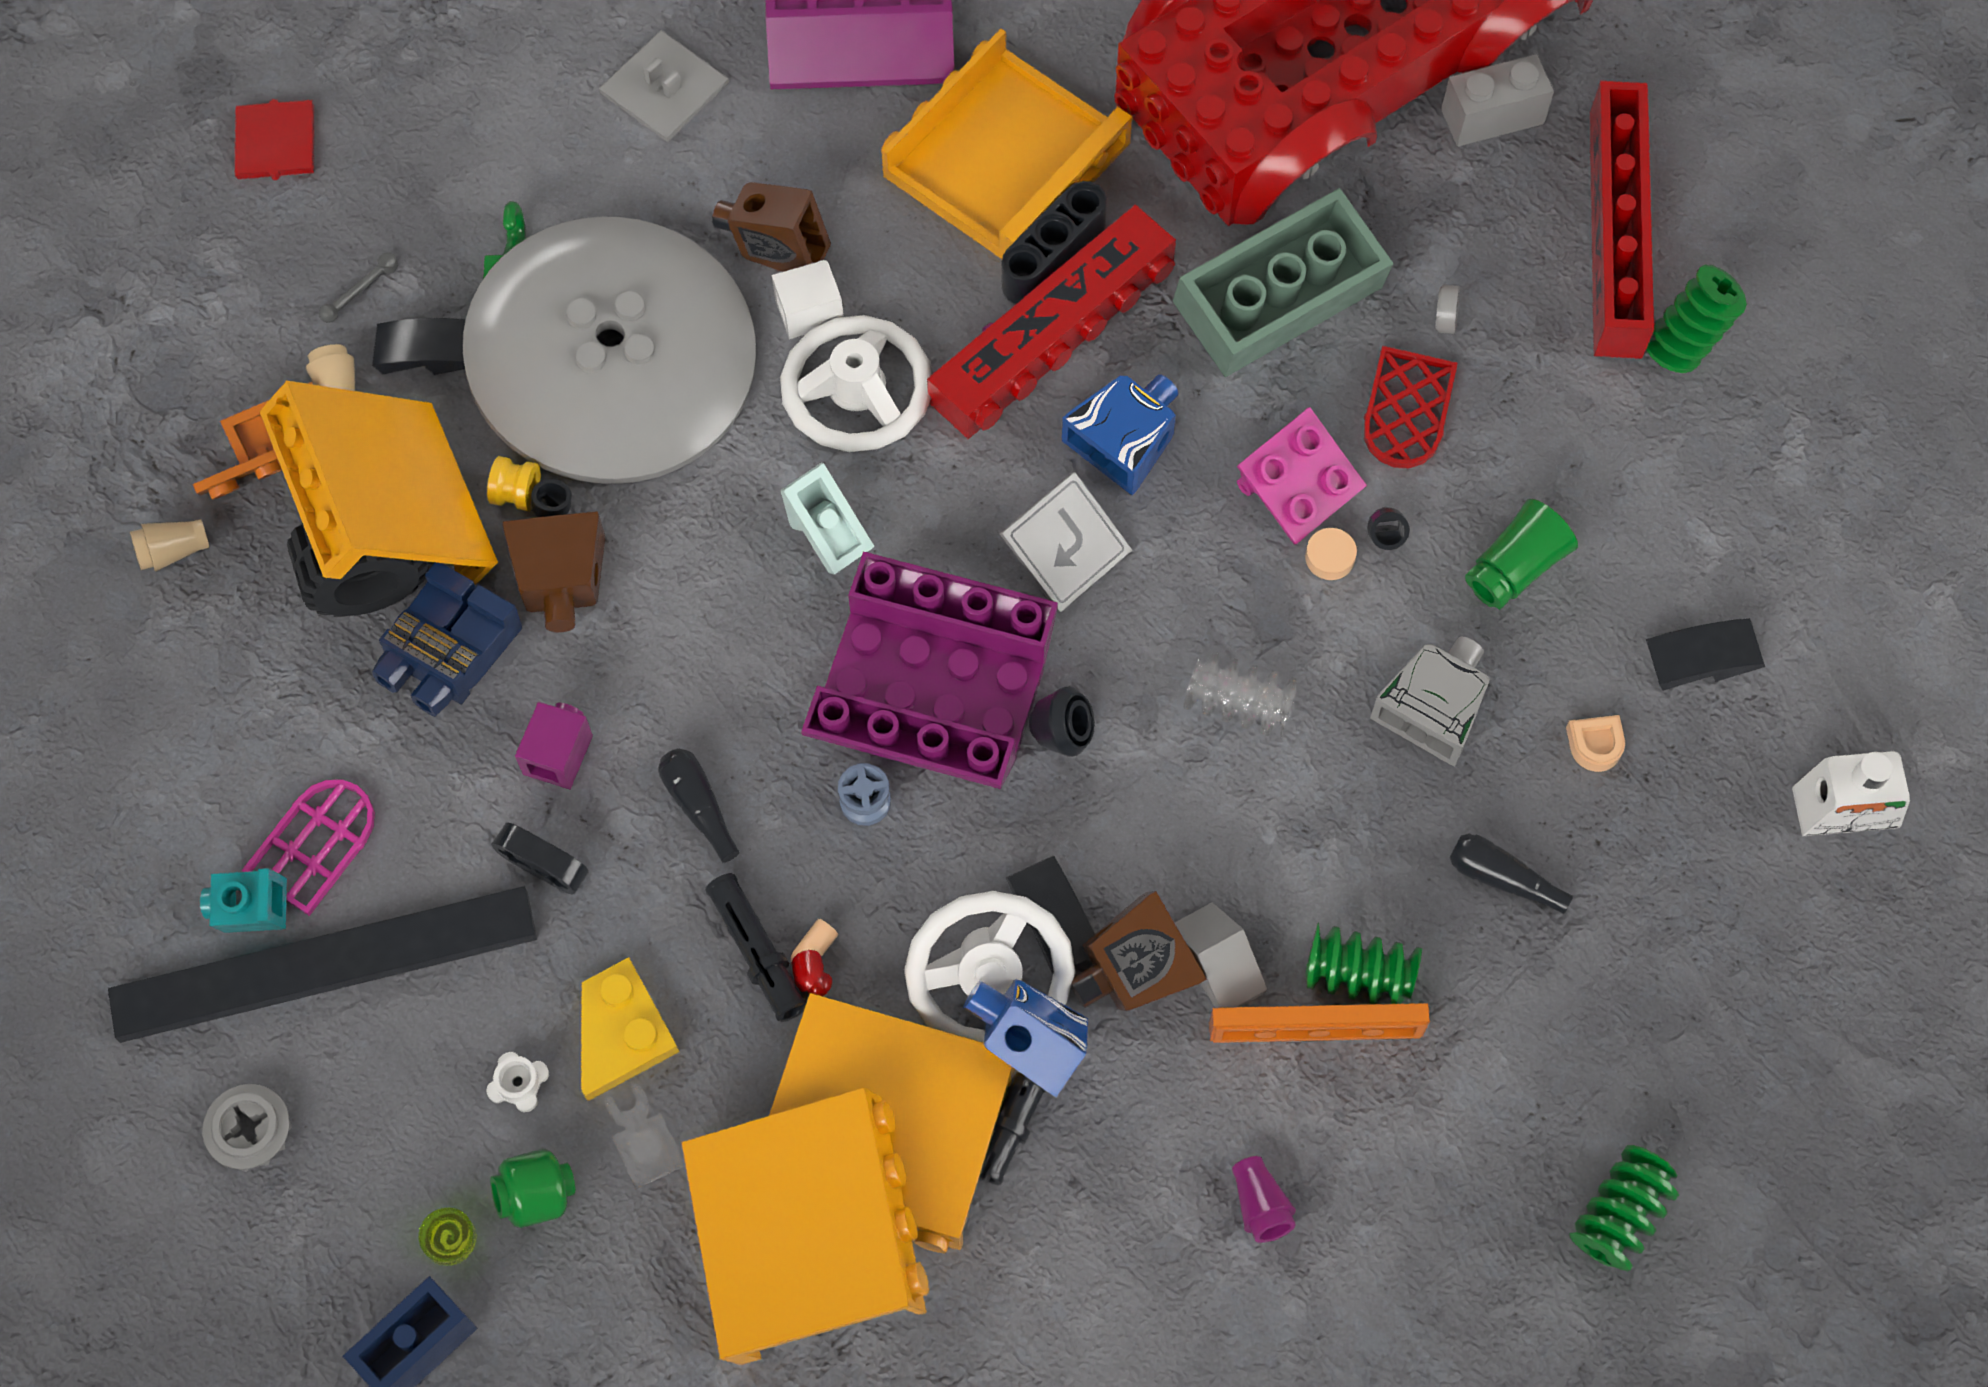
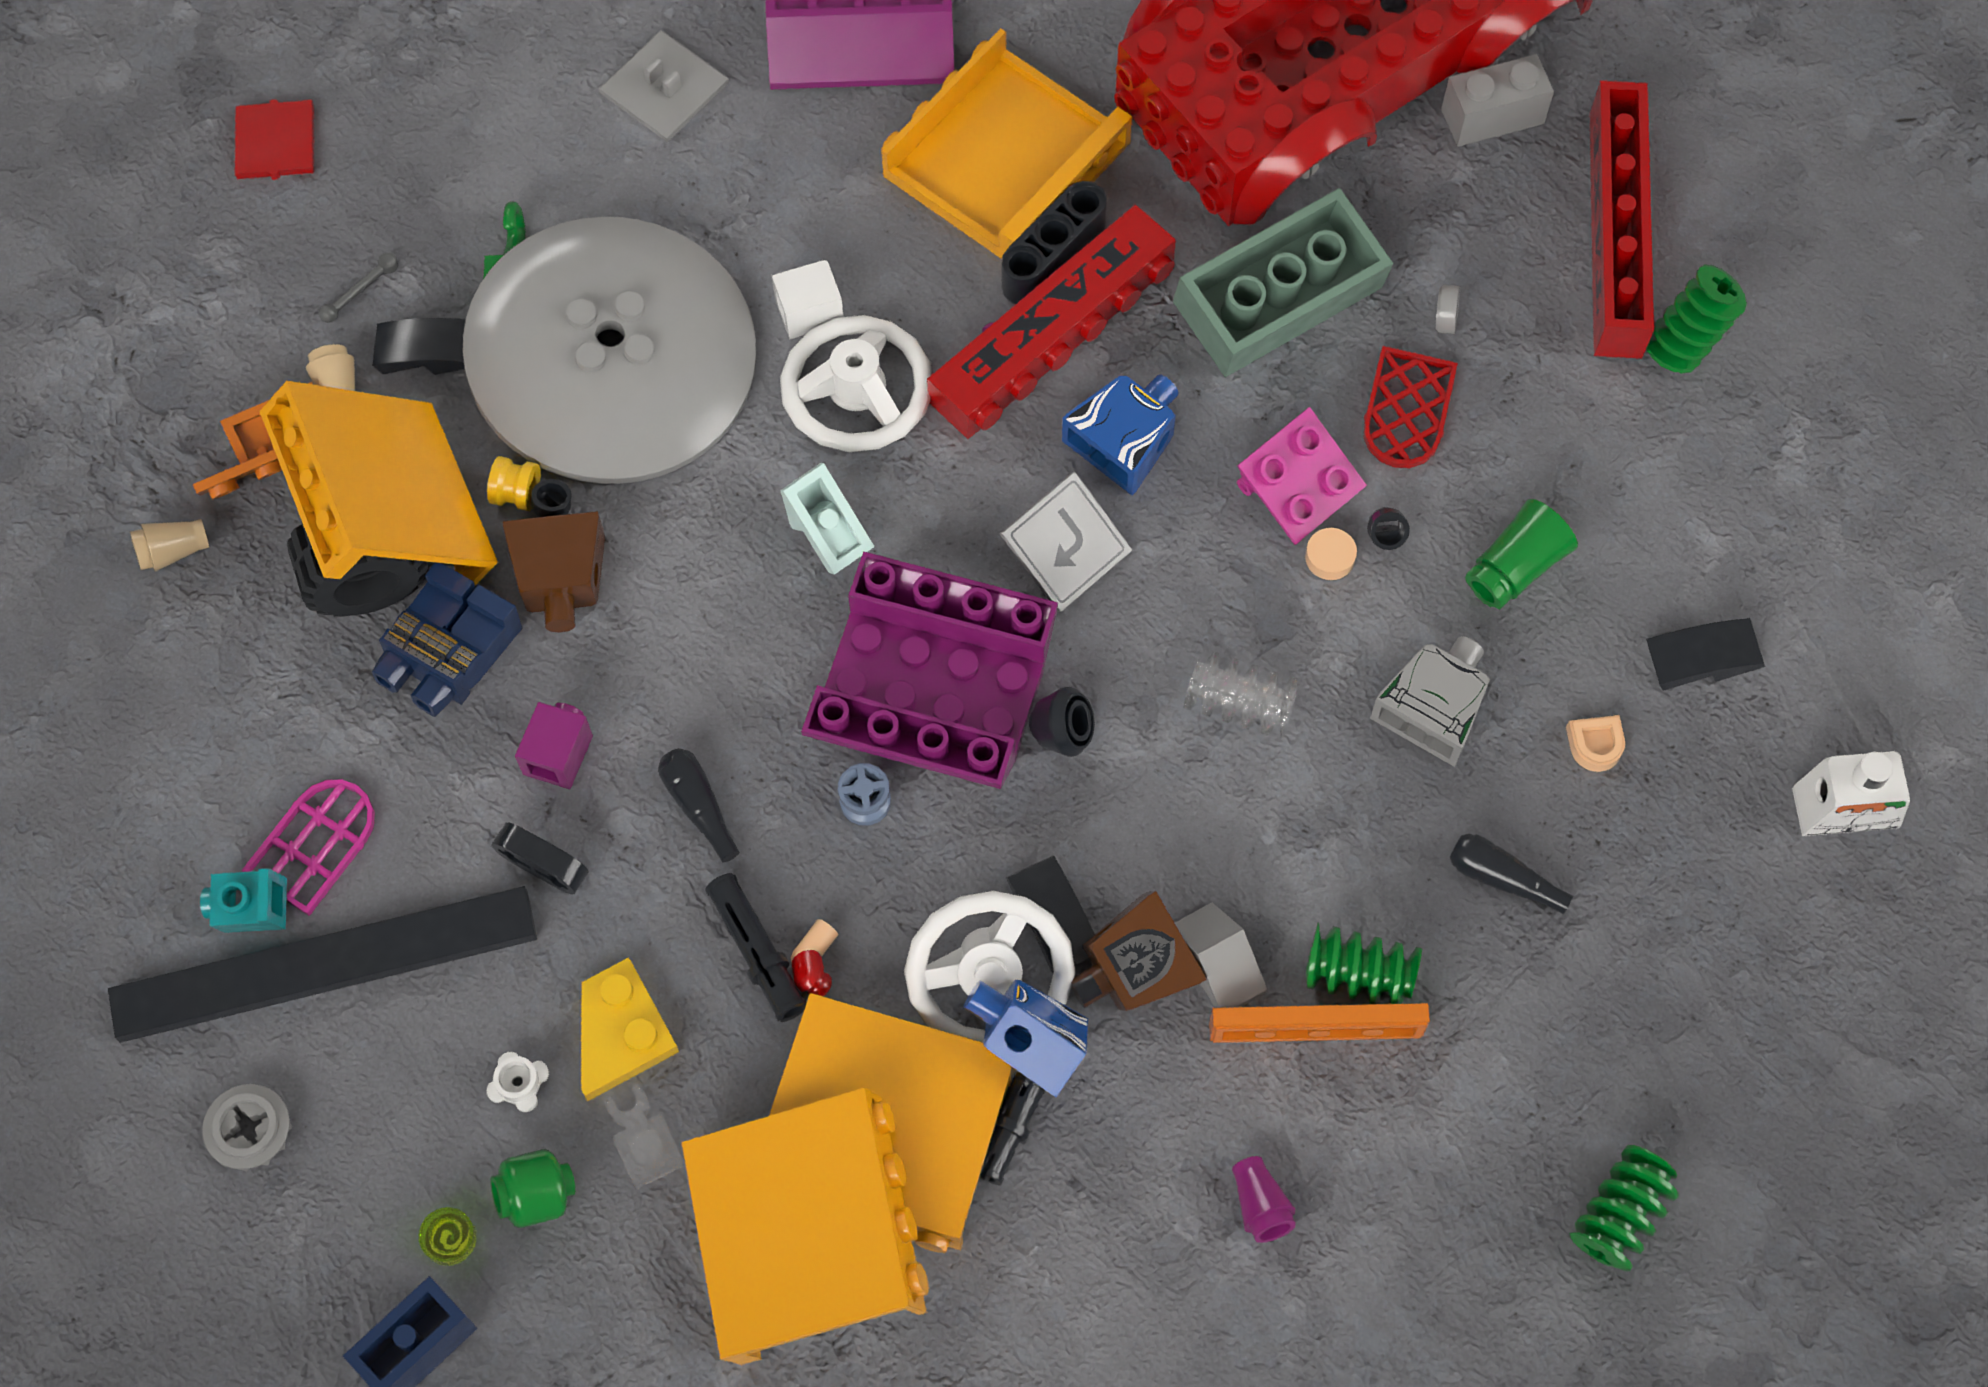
reddish brown torso [712,182,831,272] -> none

